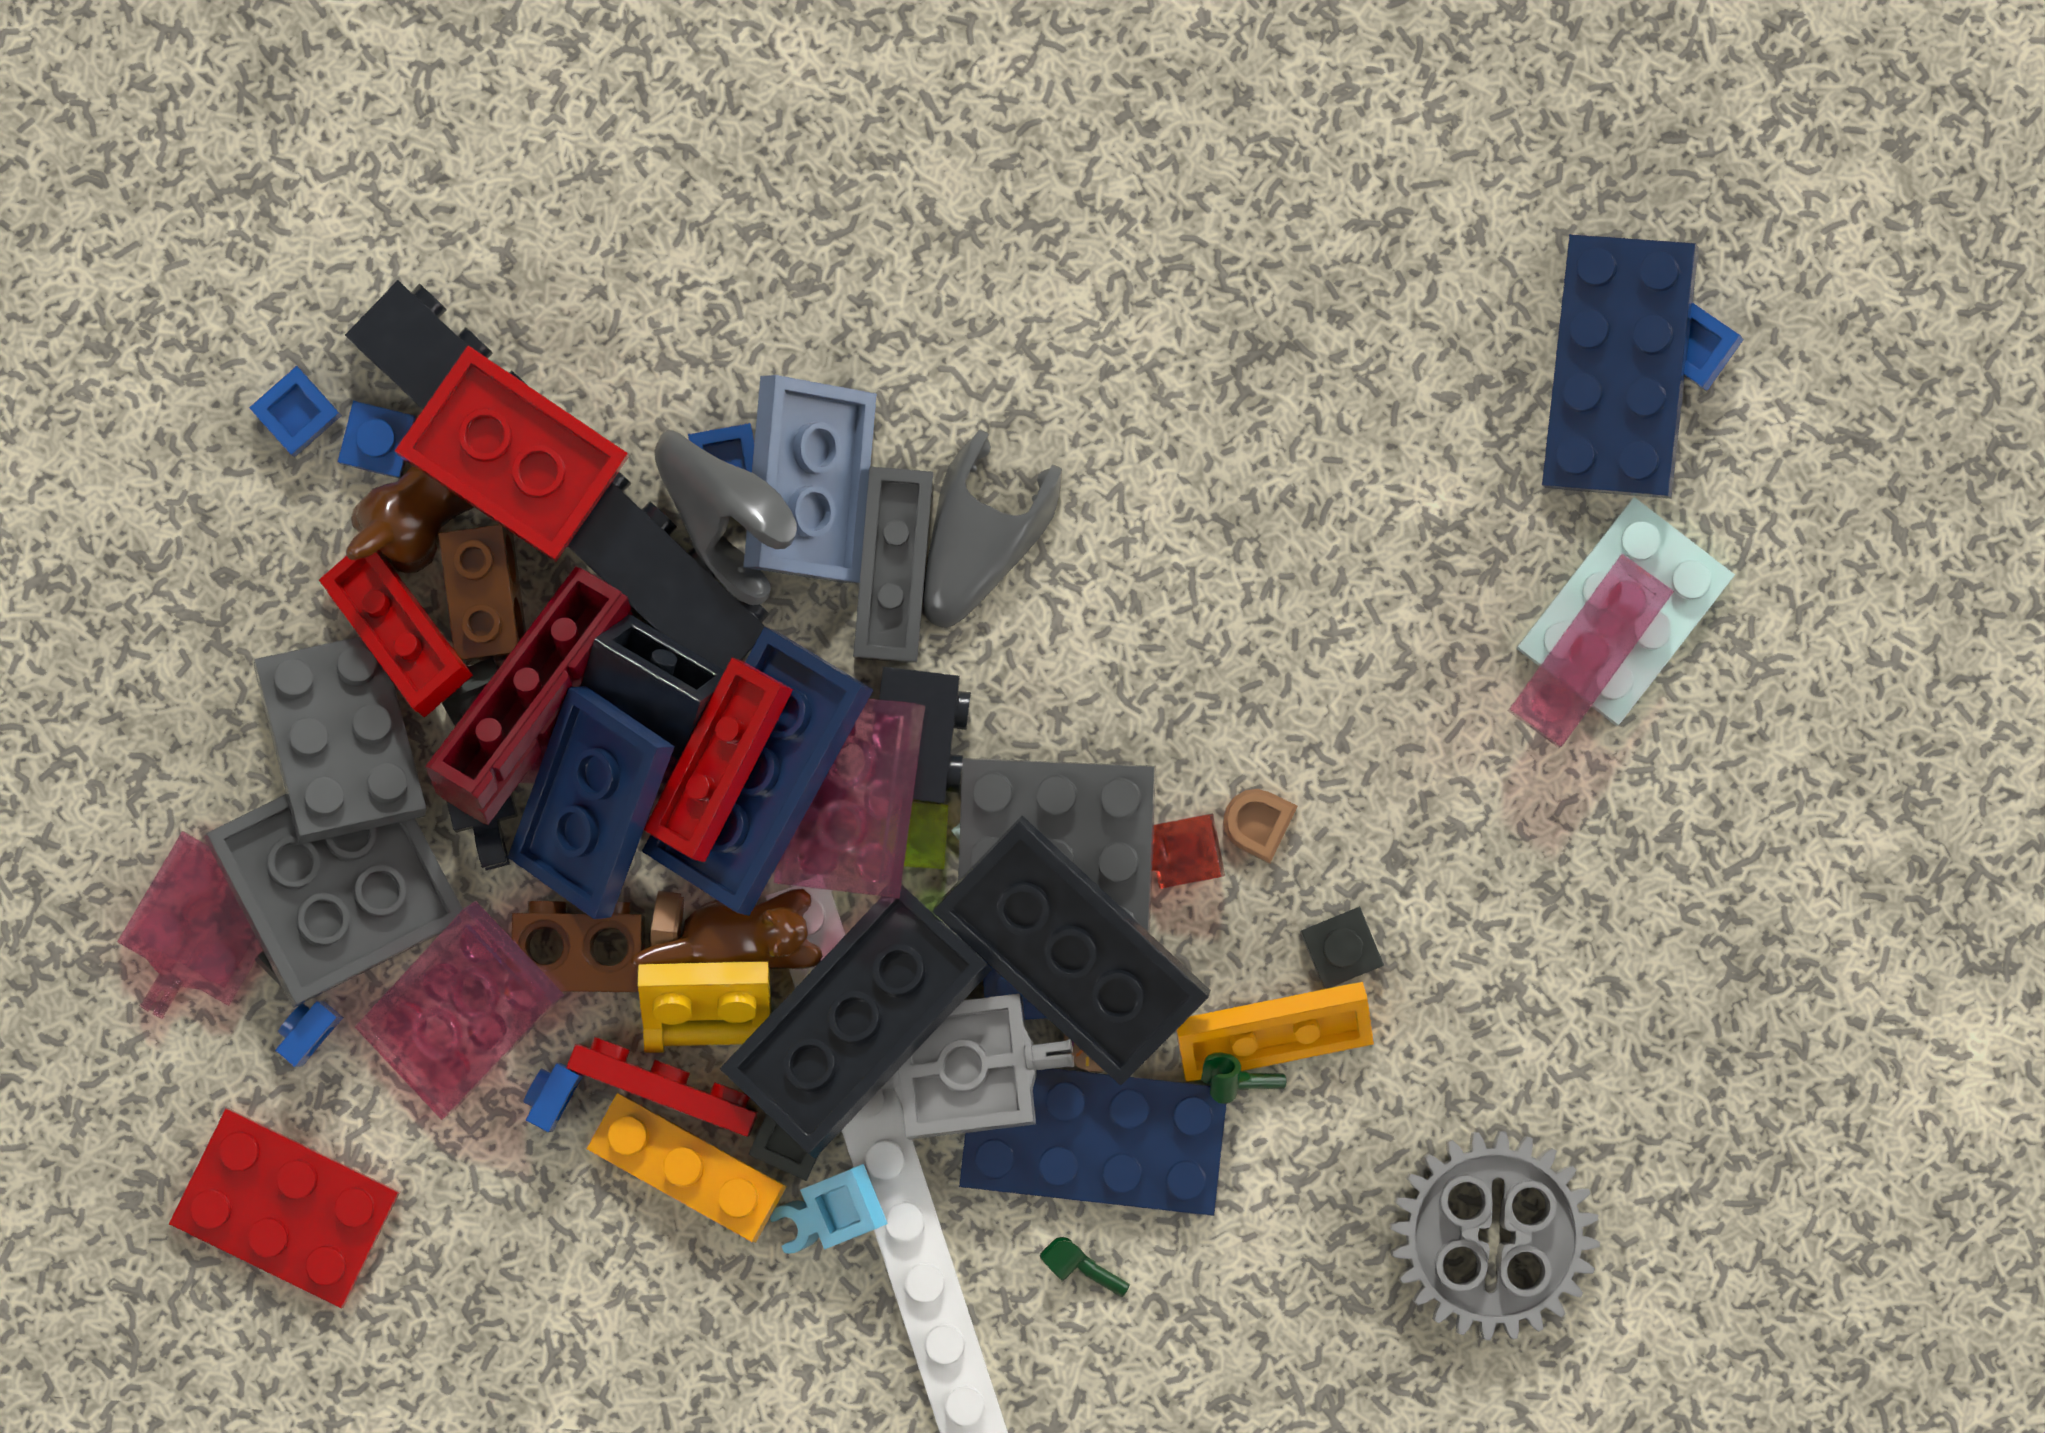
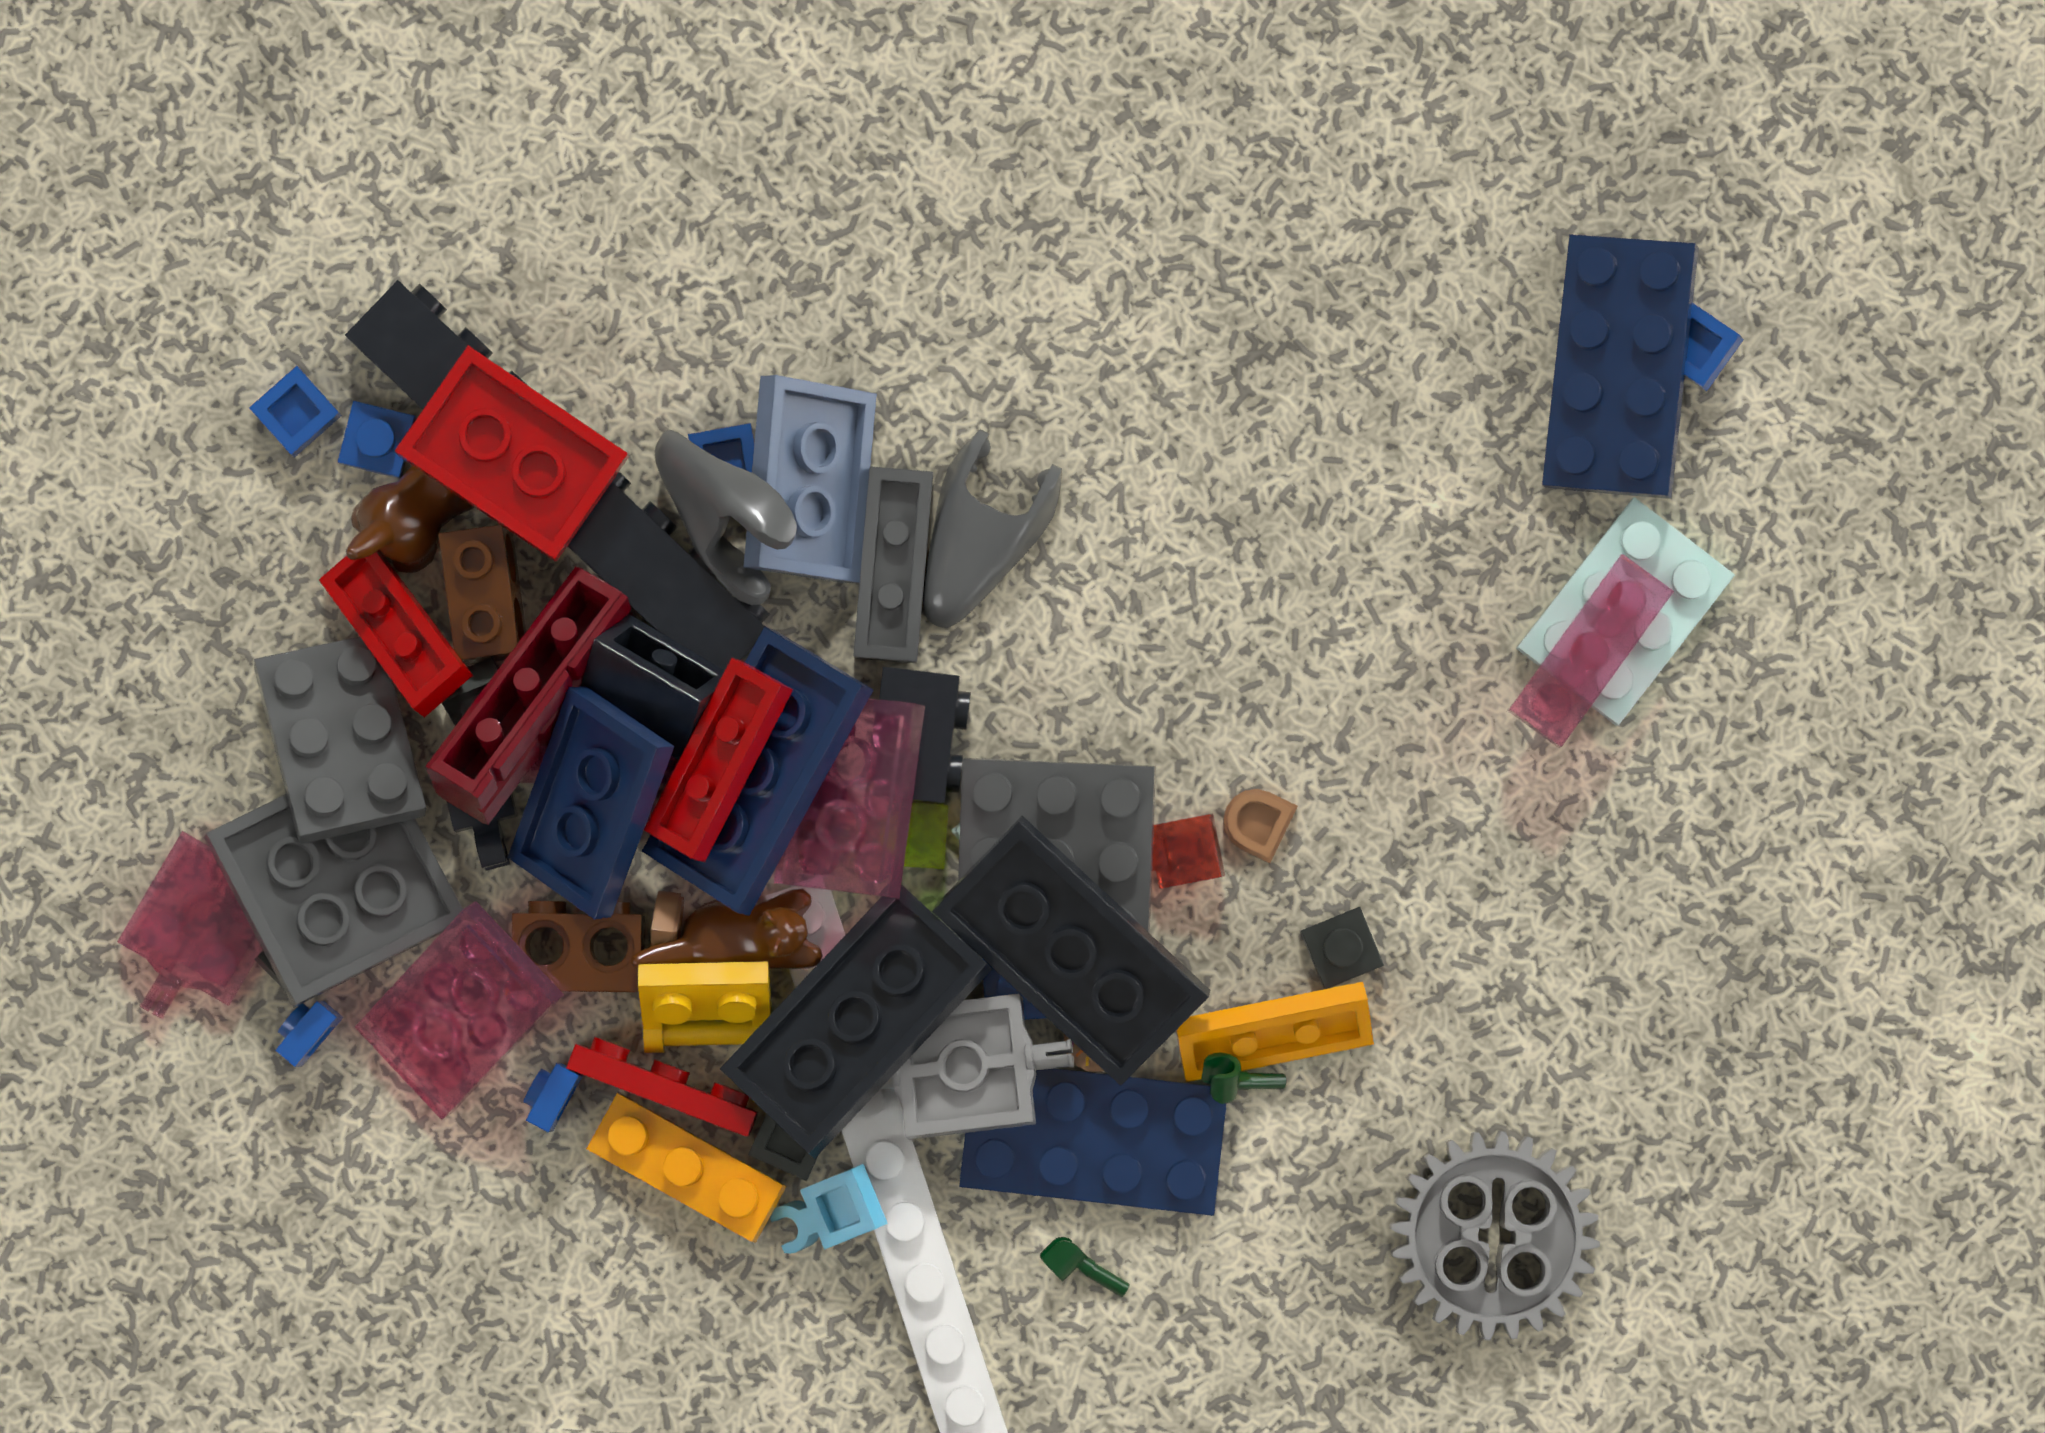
red plate [169,1108,400,1309] -> none

